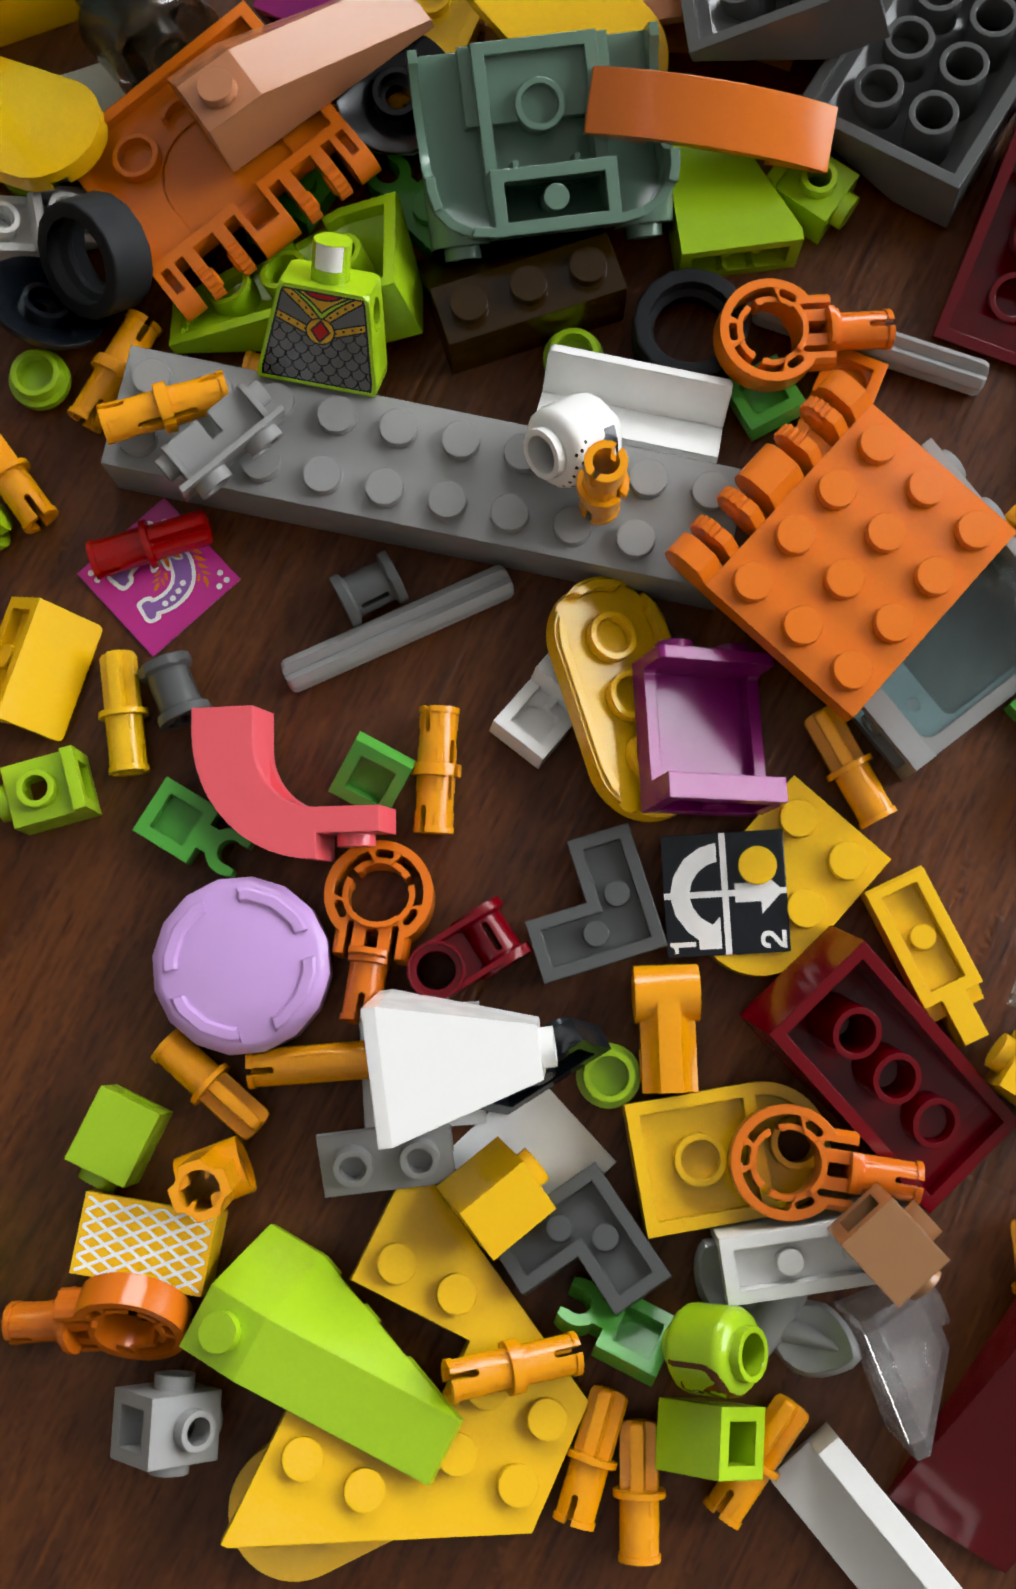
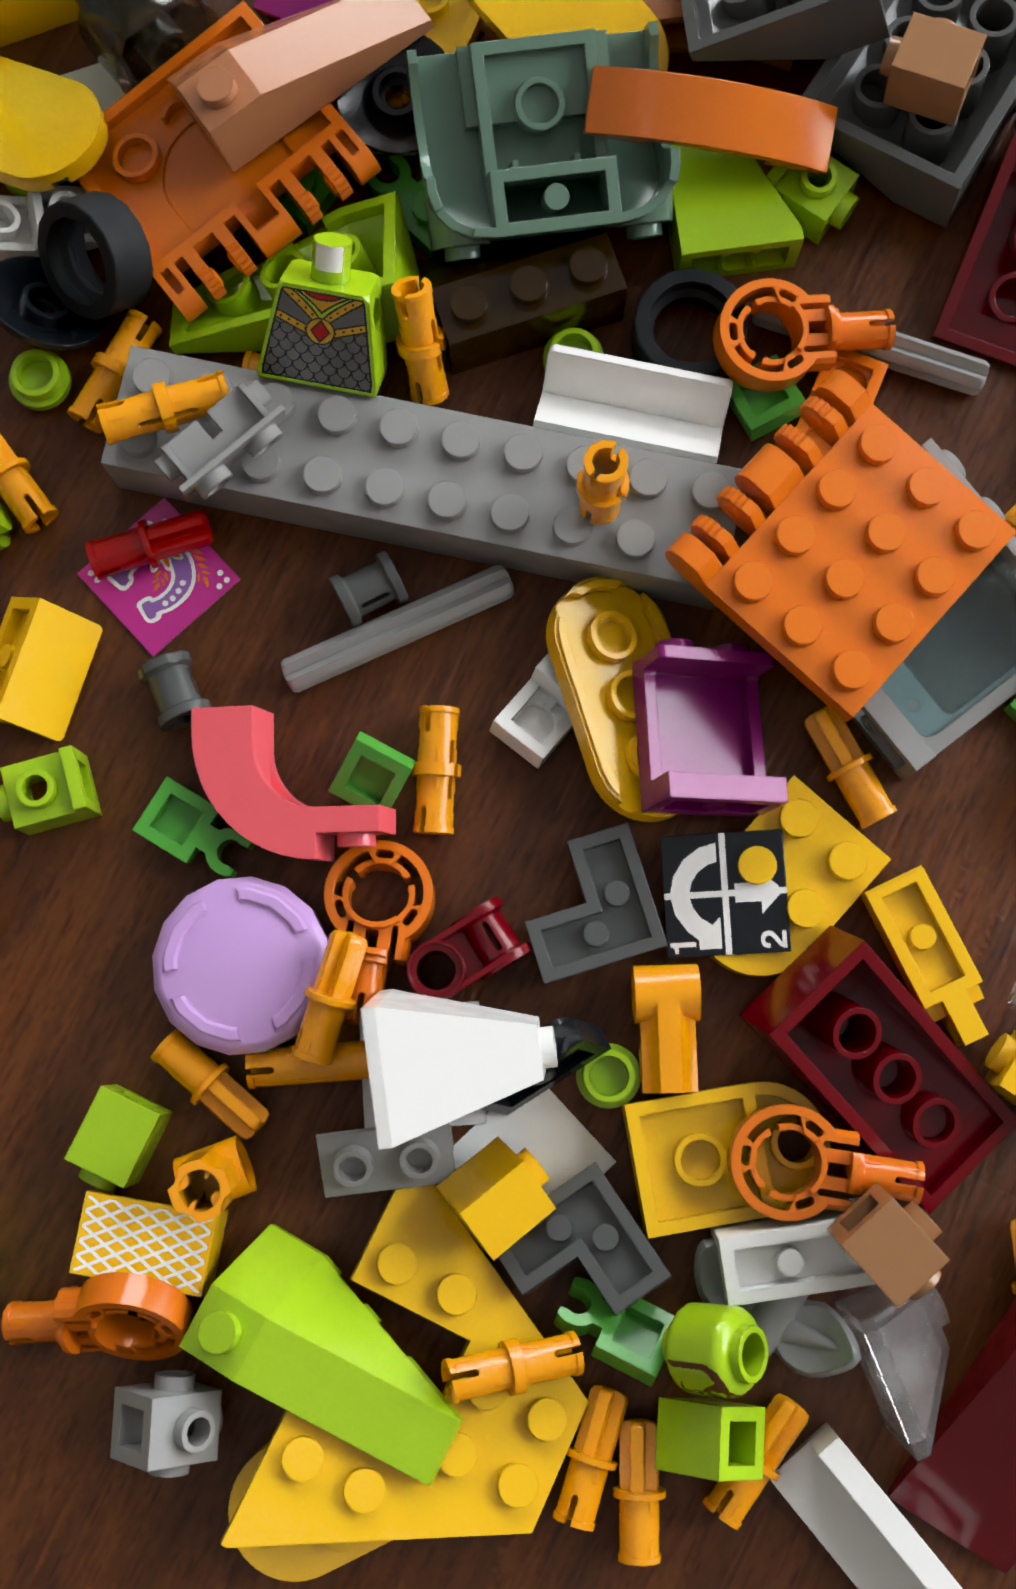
yellow axle [98,649,150,777] -> none
white head [524,392,622,488] -> none
none -> light orange axle [290,930,368,1066]
none -> light orange pin [391,276,449,406]
none -> medium nougat brick [879,12,987,127]

